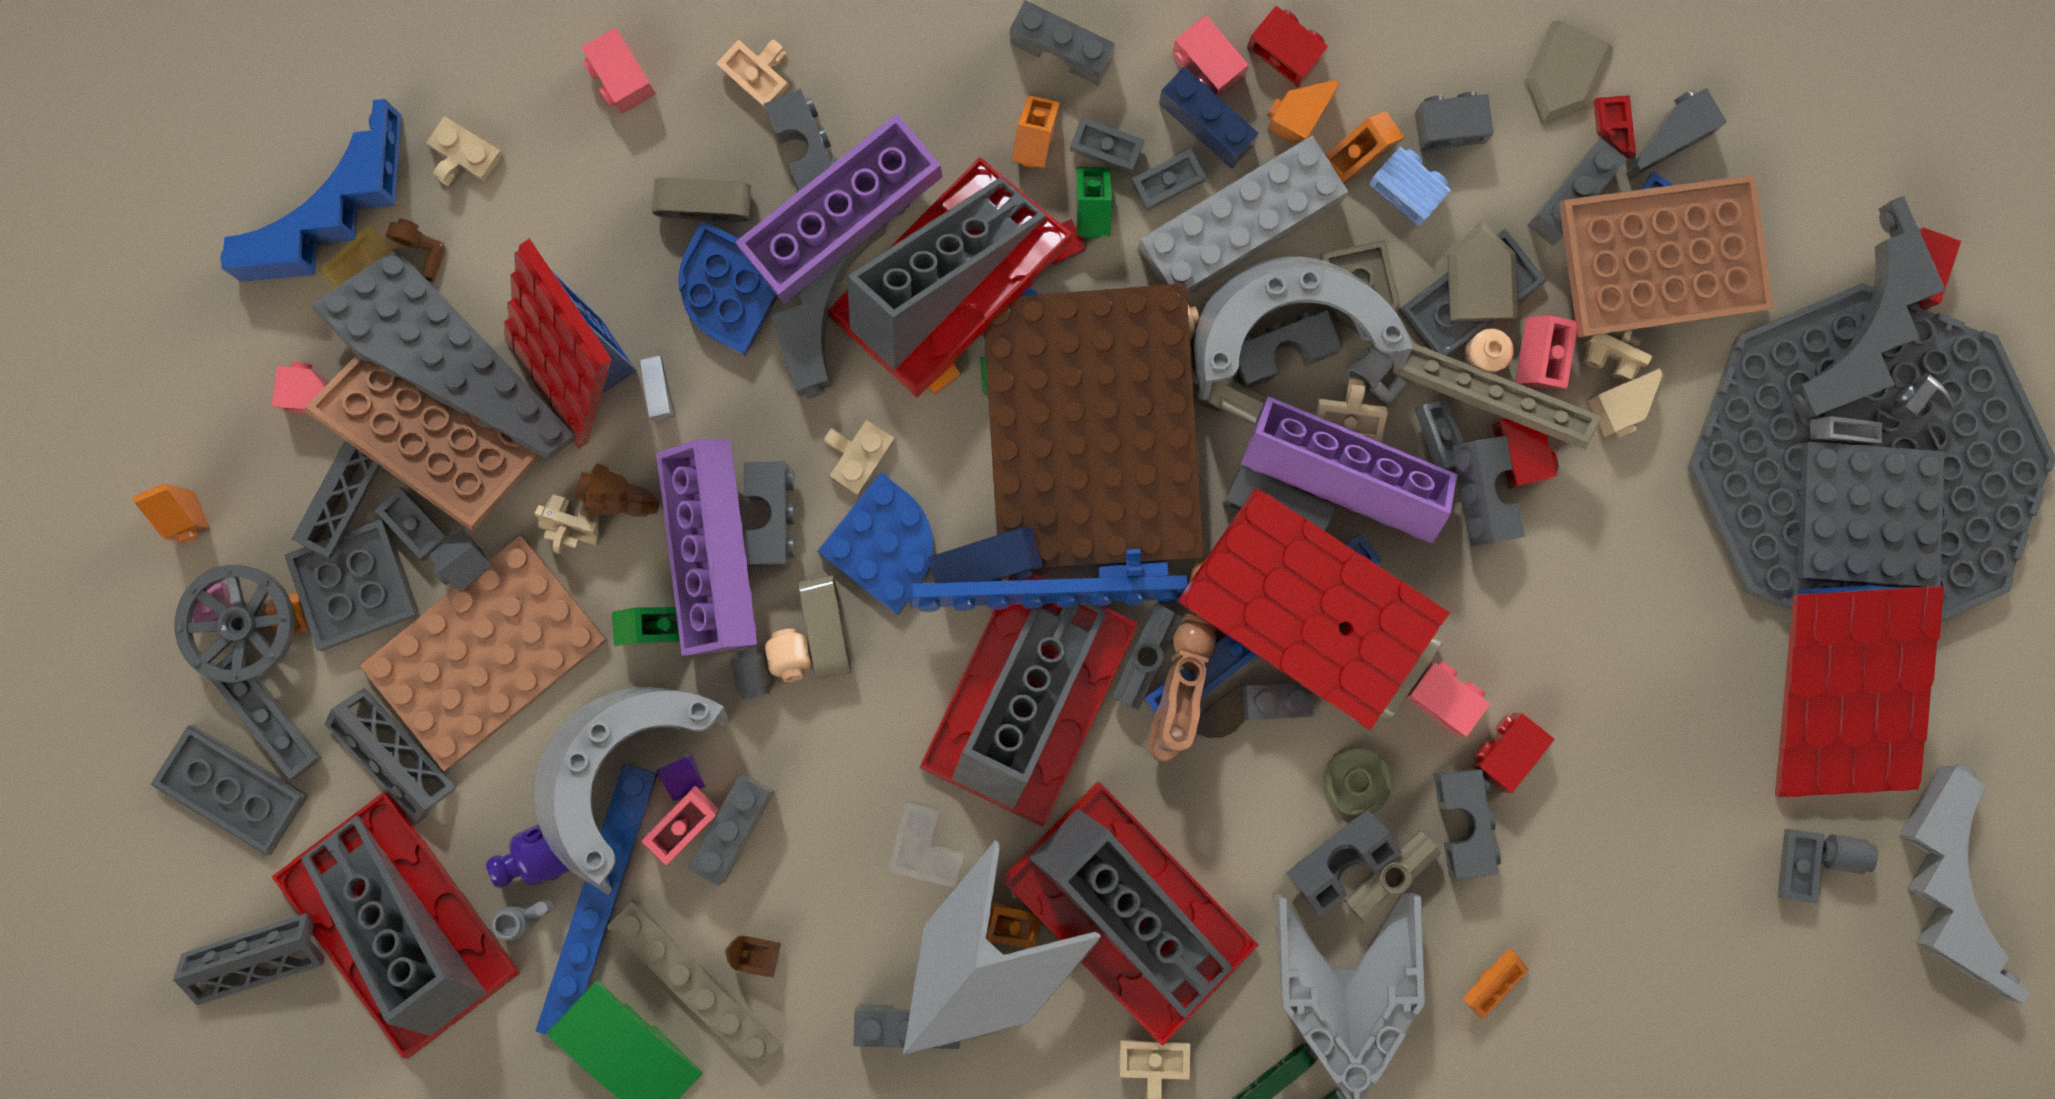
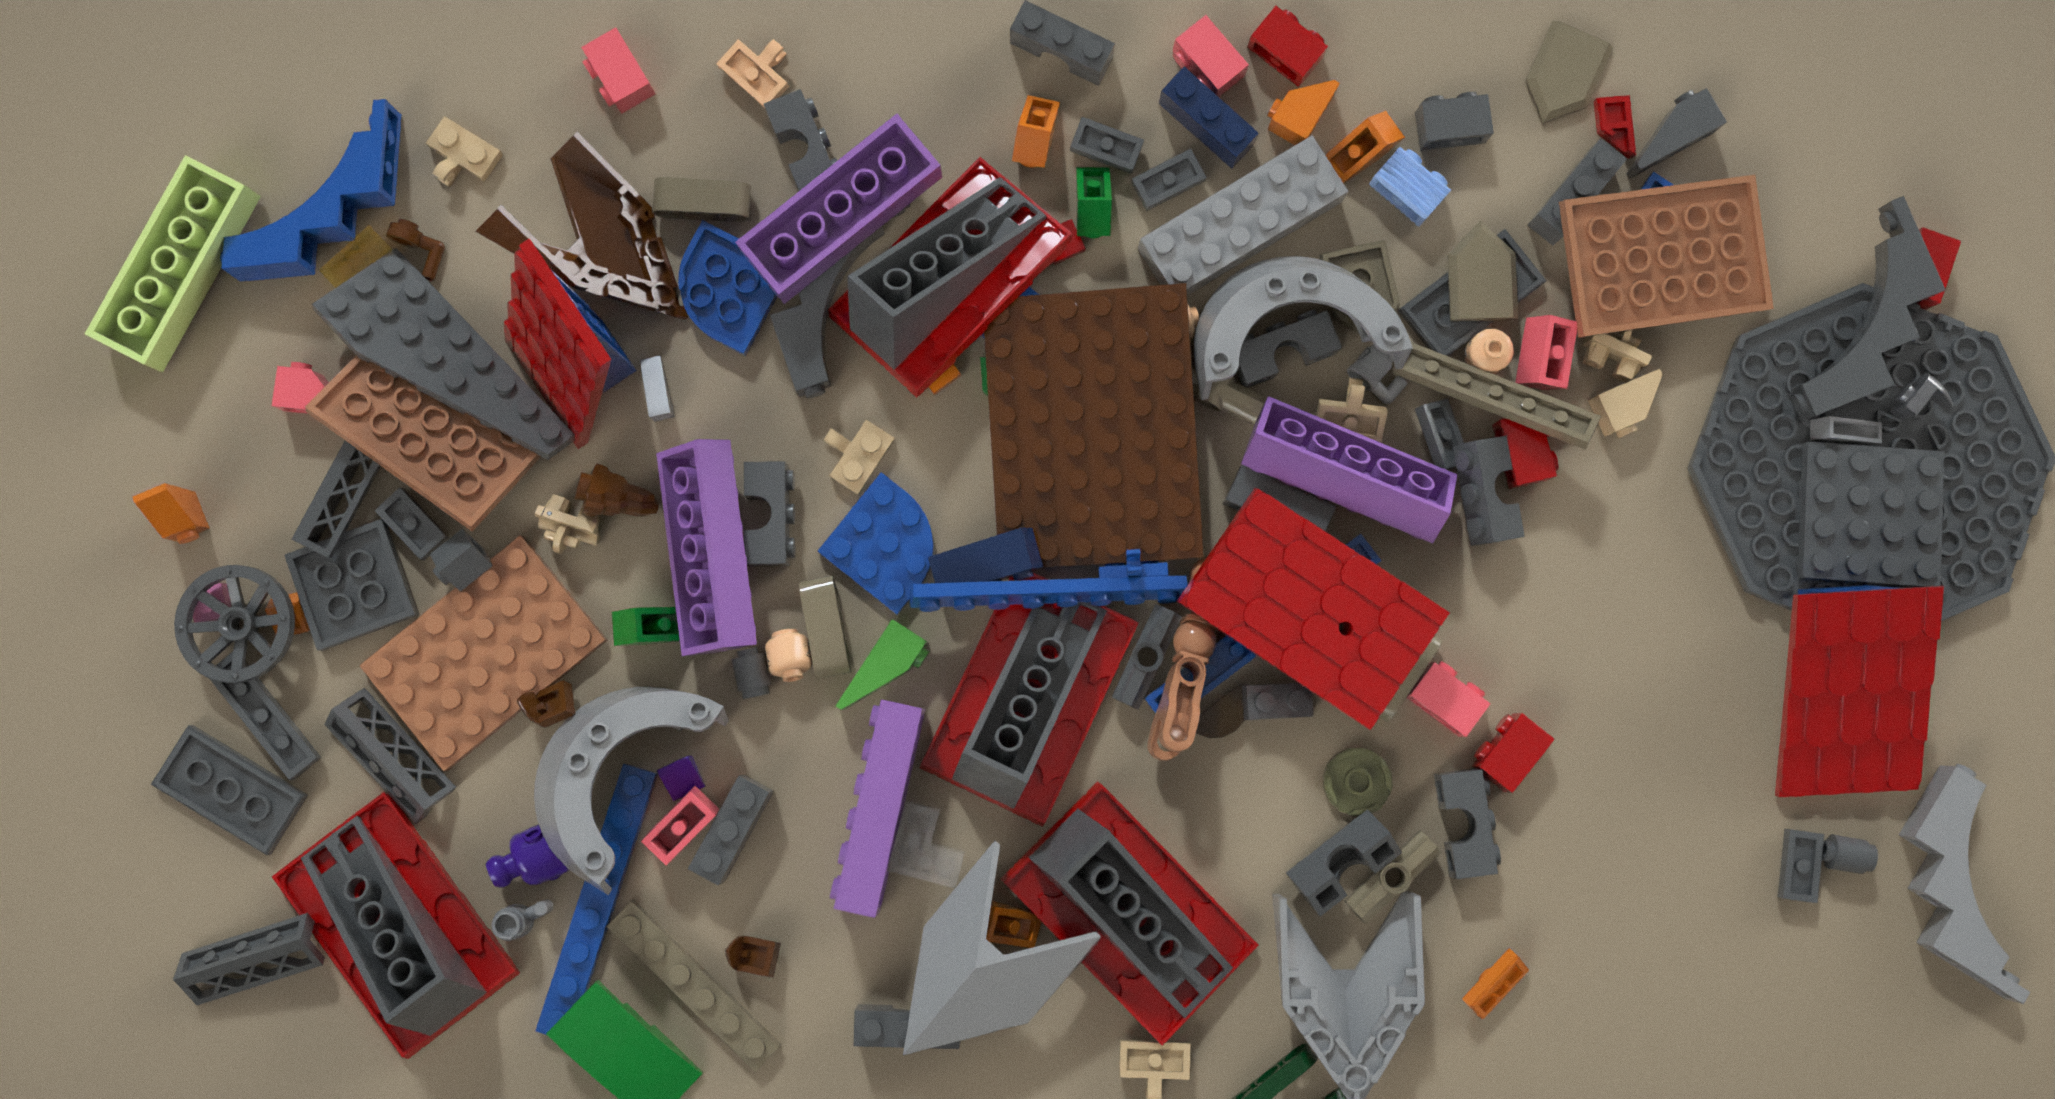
none -> yellowish green brick [85,155,261,372]
none -> reddish brown windscreen [475,132,688,320]
none -> reddish brown plate [517,680,575,728]
none -> medium lavender brick [830,699,926,918]
none -> bright green slope [836,619,930,710]

